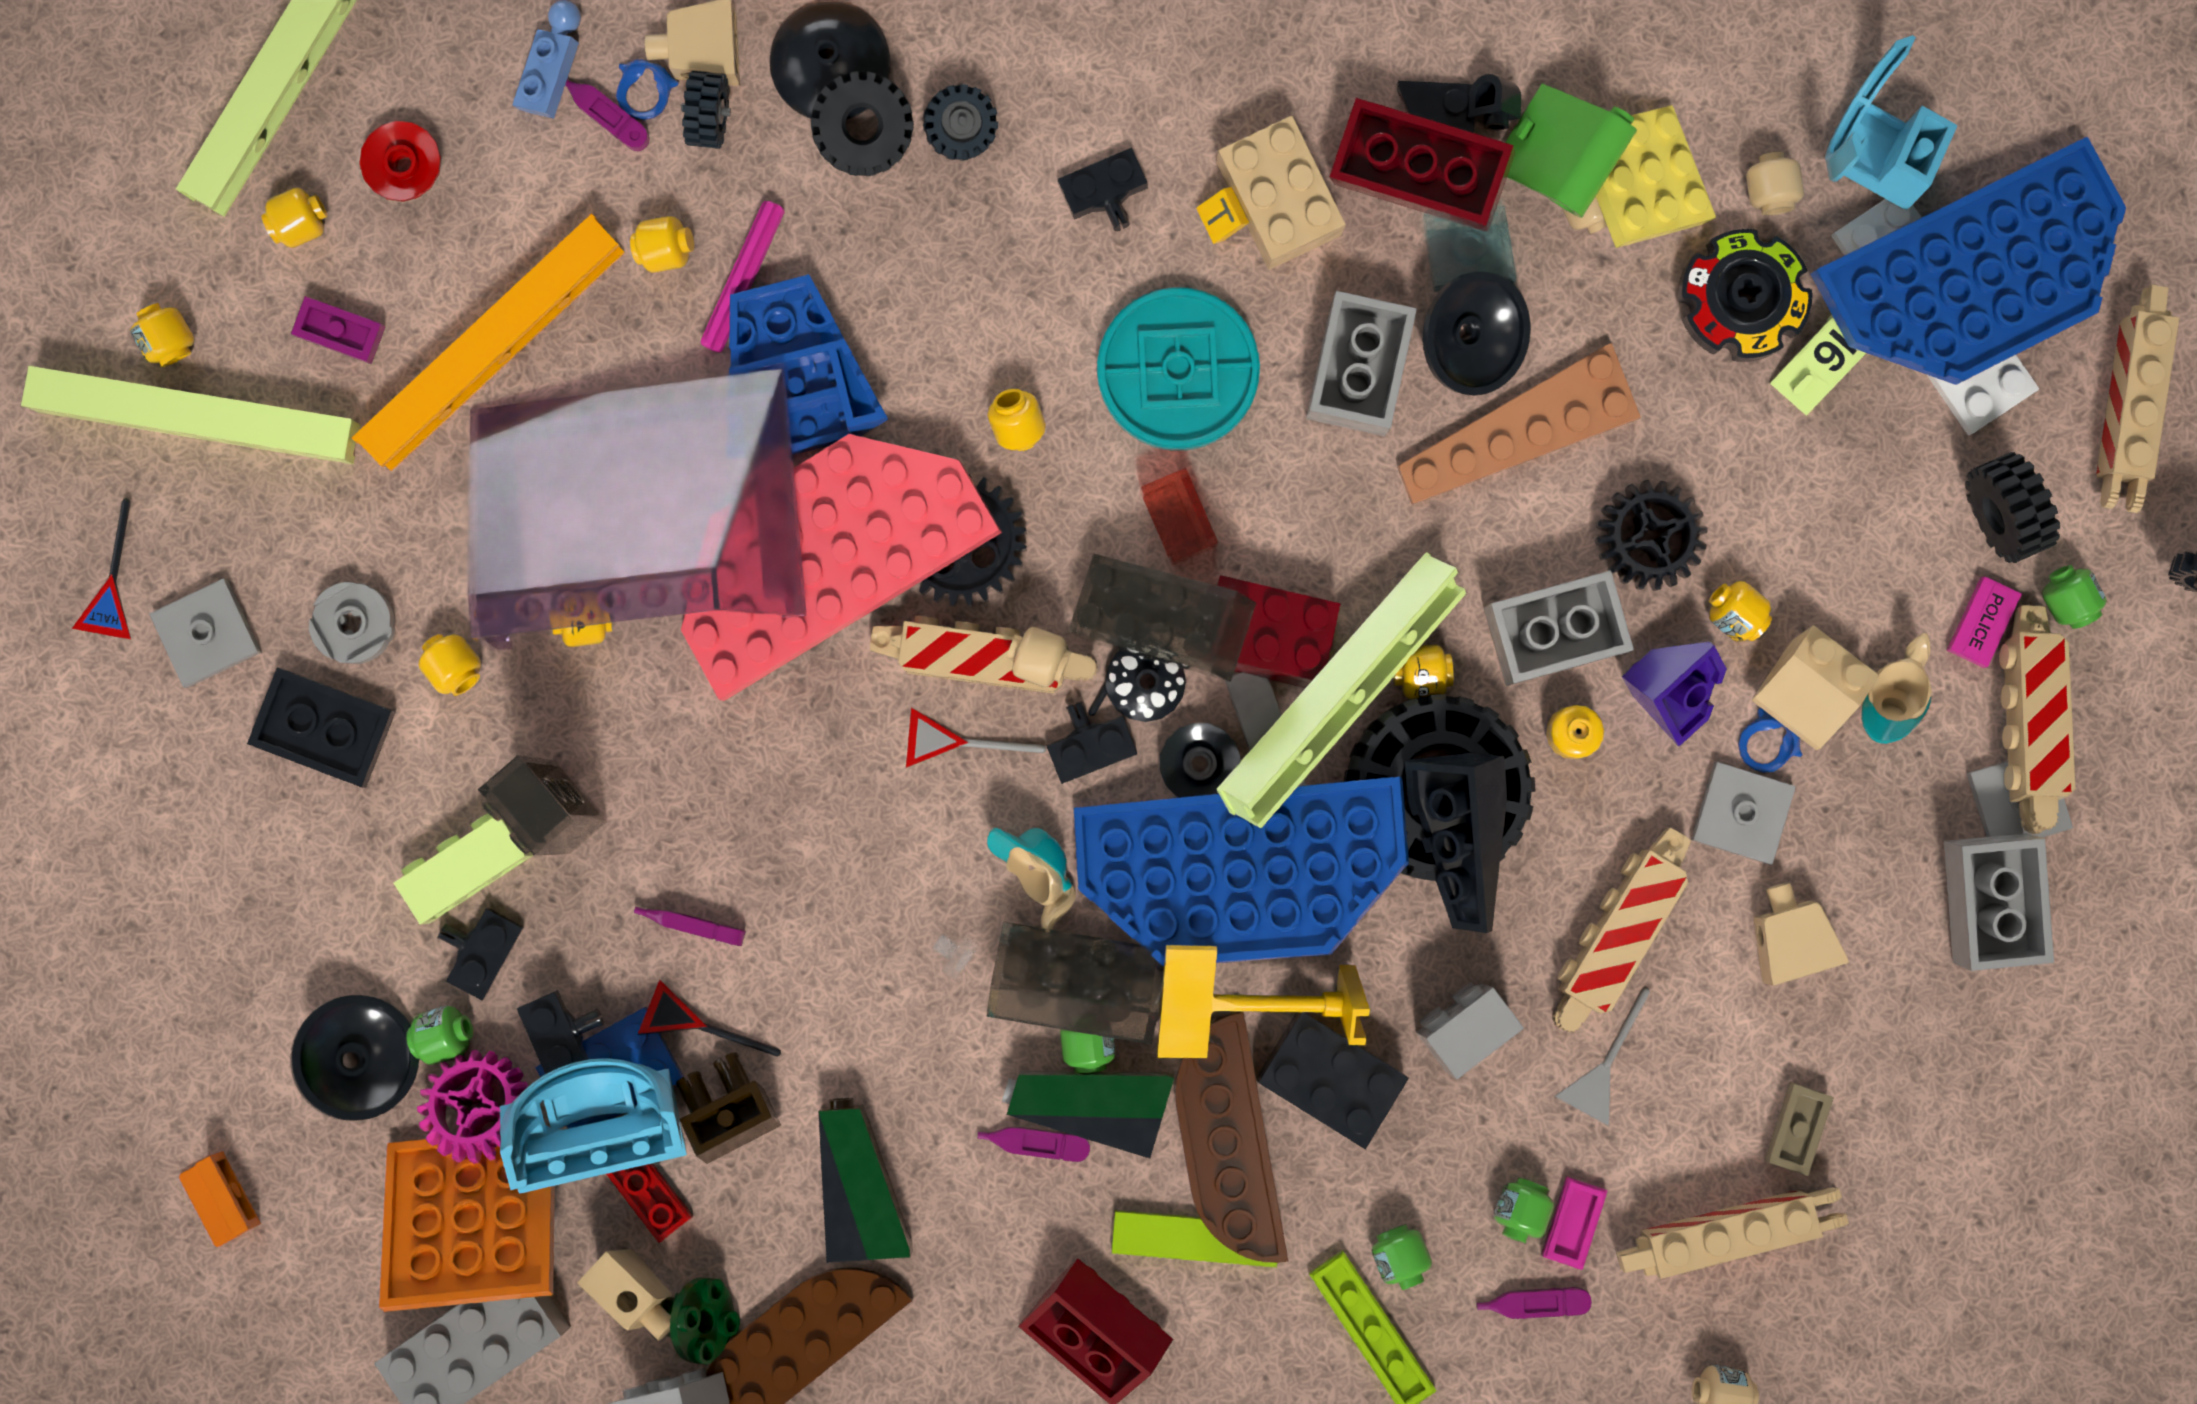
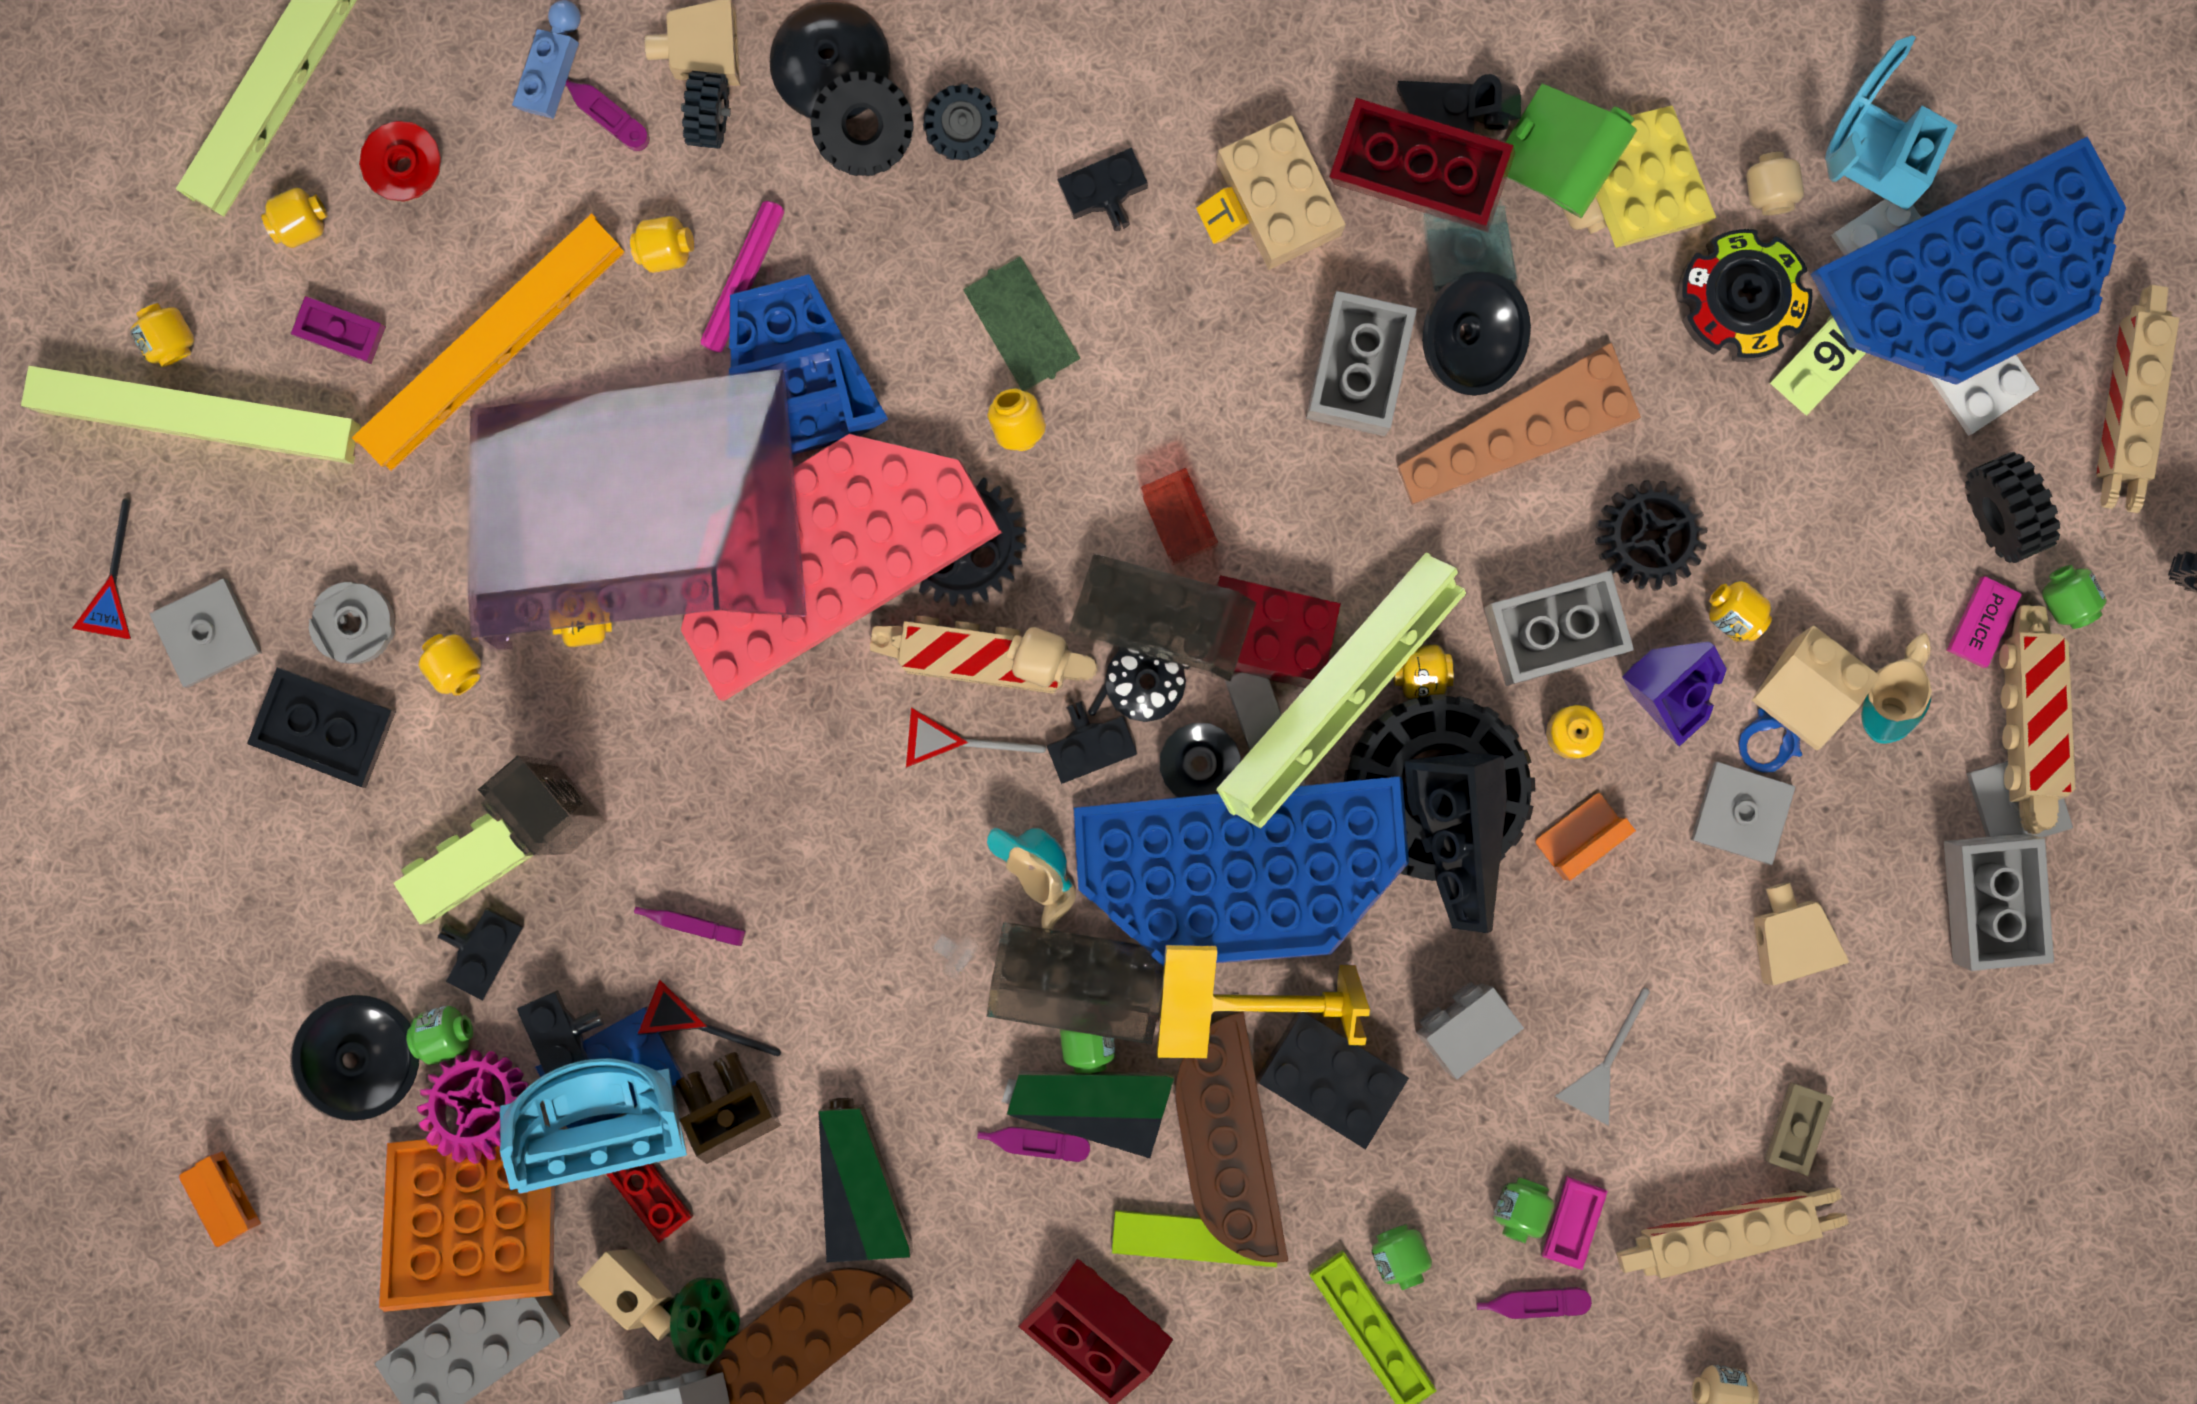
blue piece [616,59,679,120] -> none
teal plate [1097,287,1260,451] -> none
tan hinge [1552,828,1691,1033] -> none
none -> clear green piece [963,256,1081,391]
none -> orange panel [1535,793,1636,881]

